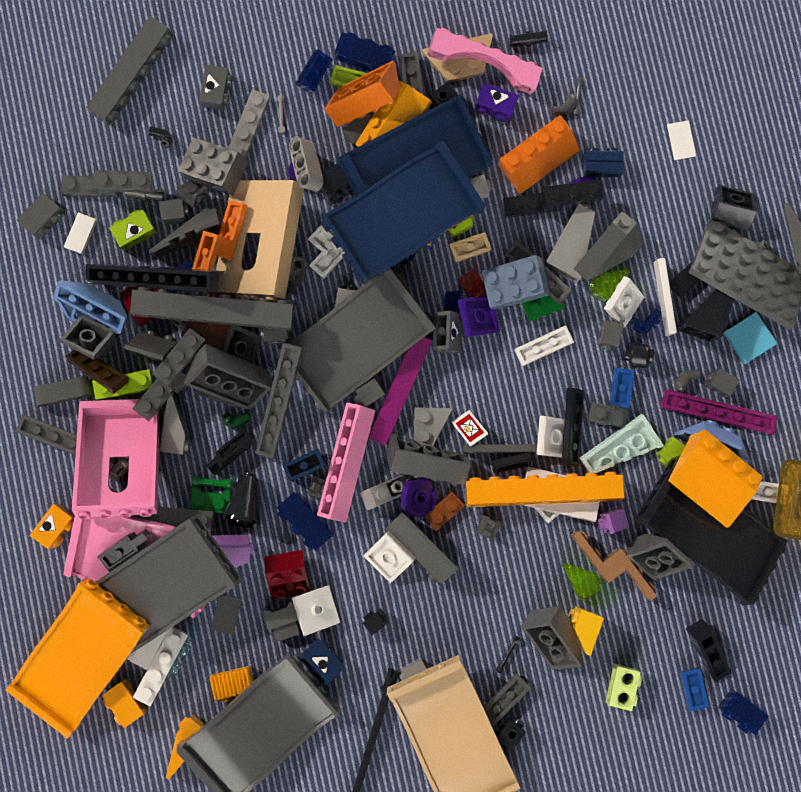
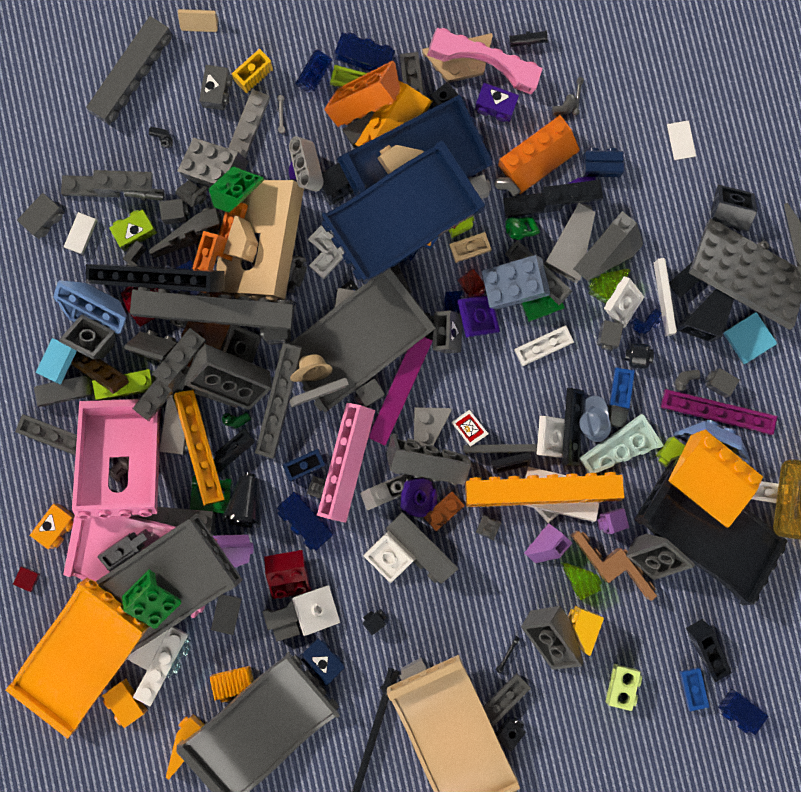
none -> dark red tile [12,566,40,592]
none -> medium azure tile [36,338,77,384]
none -> green bracket [122,570,181,629]
none -> dark grey bracket [123,241,147,266]
none -> light orange plate [173,390,225,506]
none -> tan slope [178,9,218,32]
none -> green slope [209,166,264,213]
none -> tan slope [223,216,258,262]
none -> yellow brick [231,49,273,93]
none -> light grey tile [289,378,349,407]
none -> tan piece [290,355,332,382]
none -> tan slope [377,145,424,174]
none -> dark grey arm [494,177,521,197]
none -> green piece [505,217,540,240]
none -> medium lavender slope [524,524,572,563]
none -> sand blue piece [579,396,611,442]

